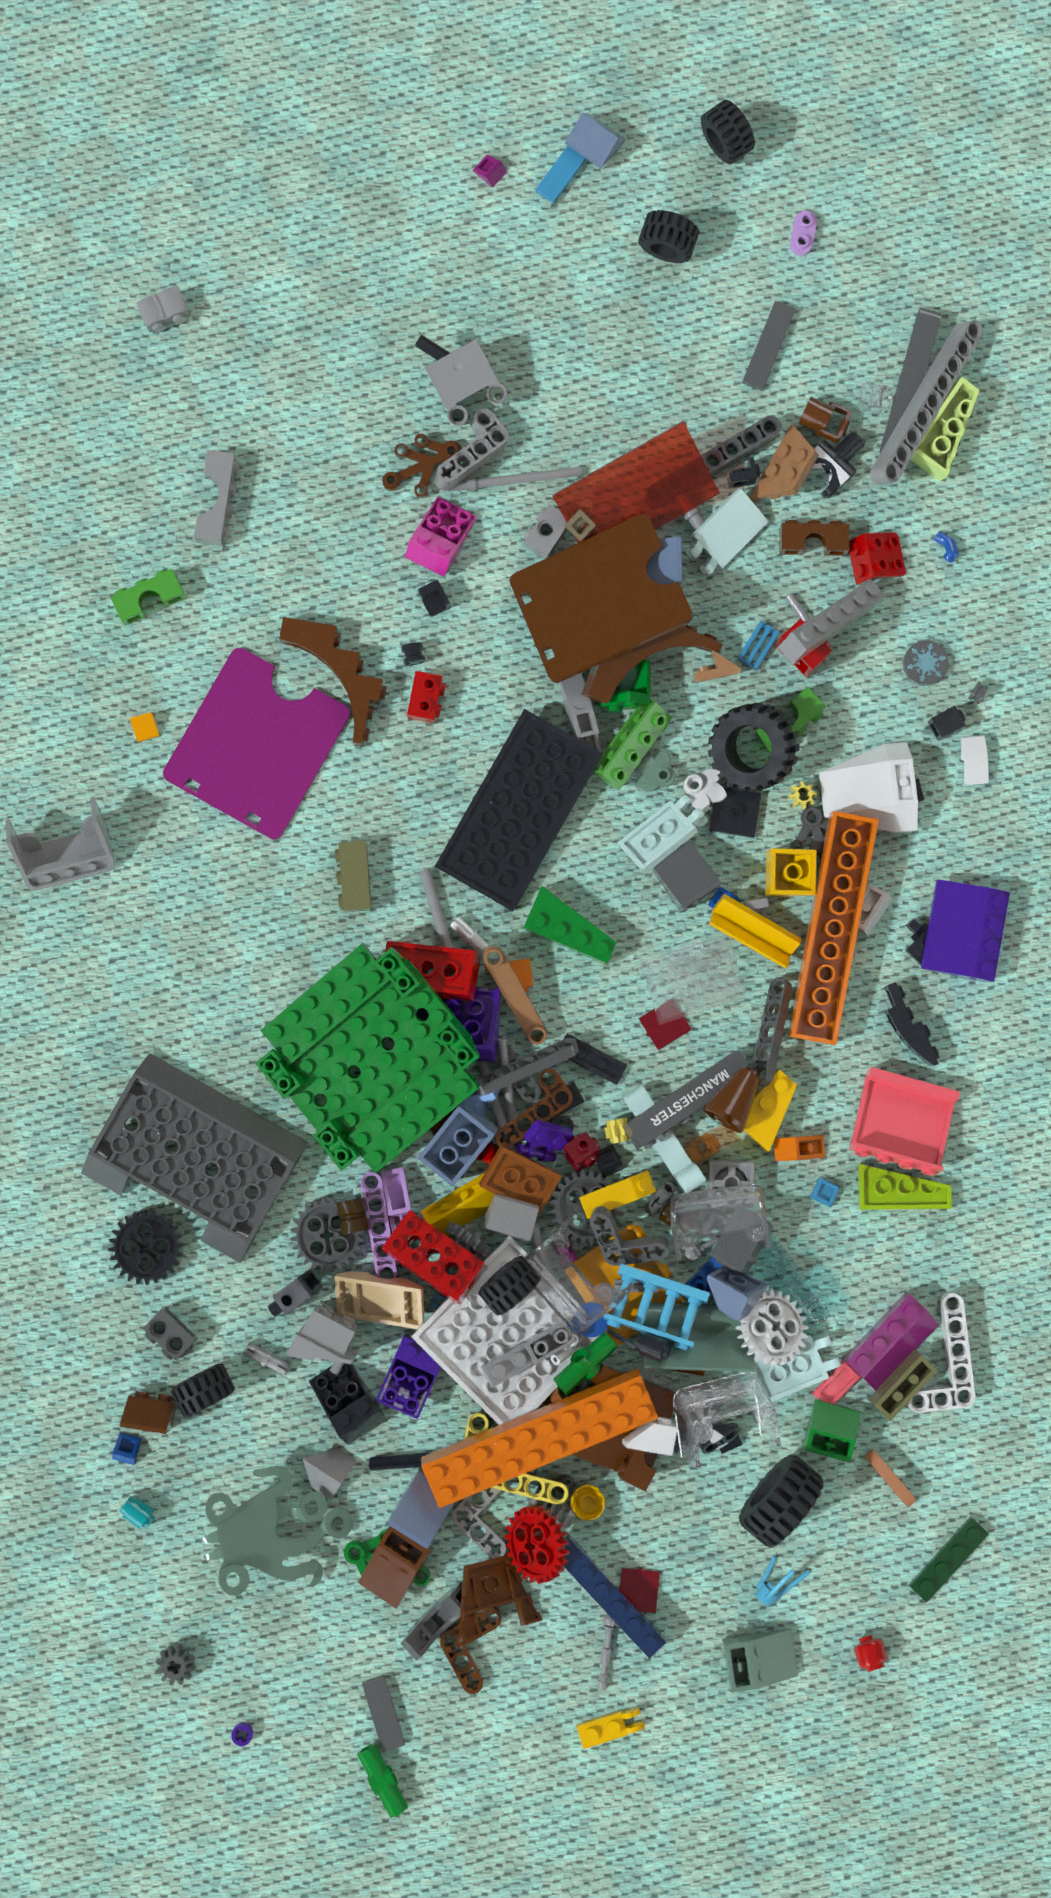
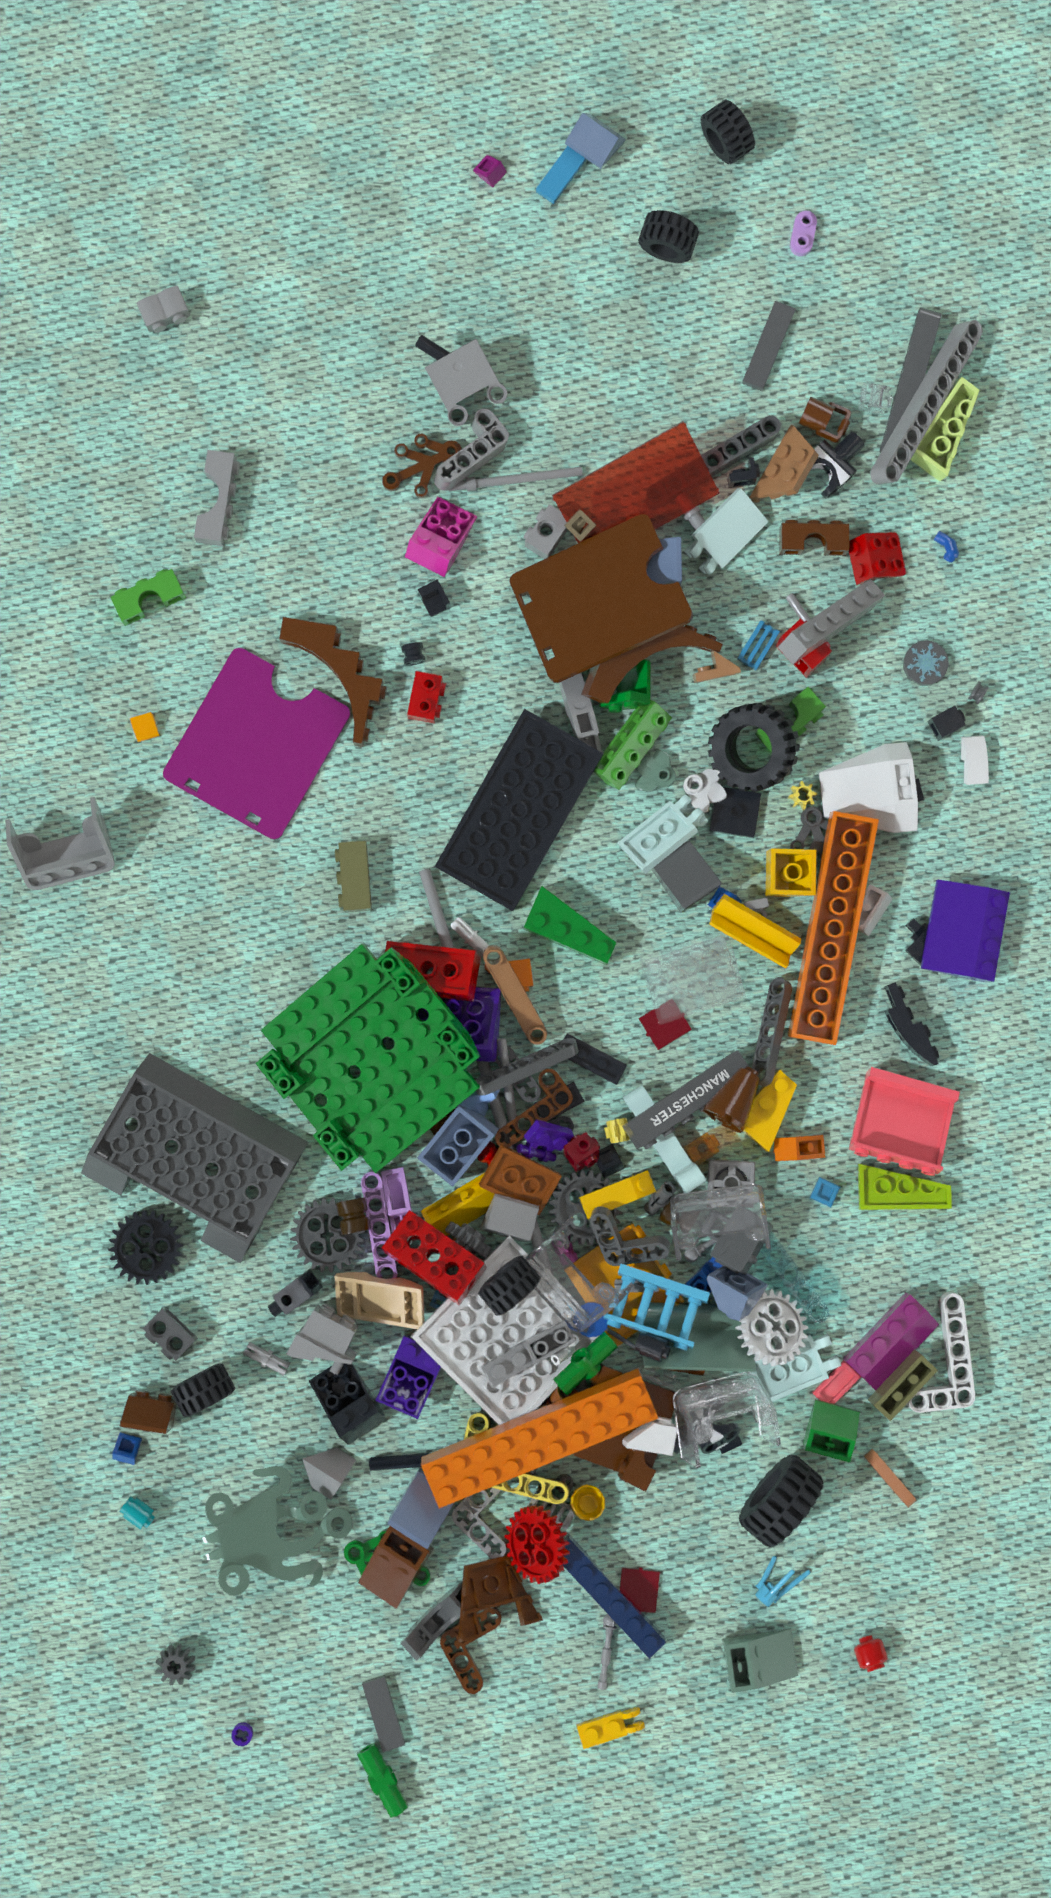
dark green plate [909,1516,989,1603] -> none

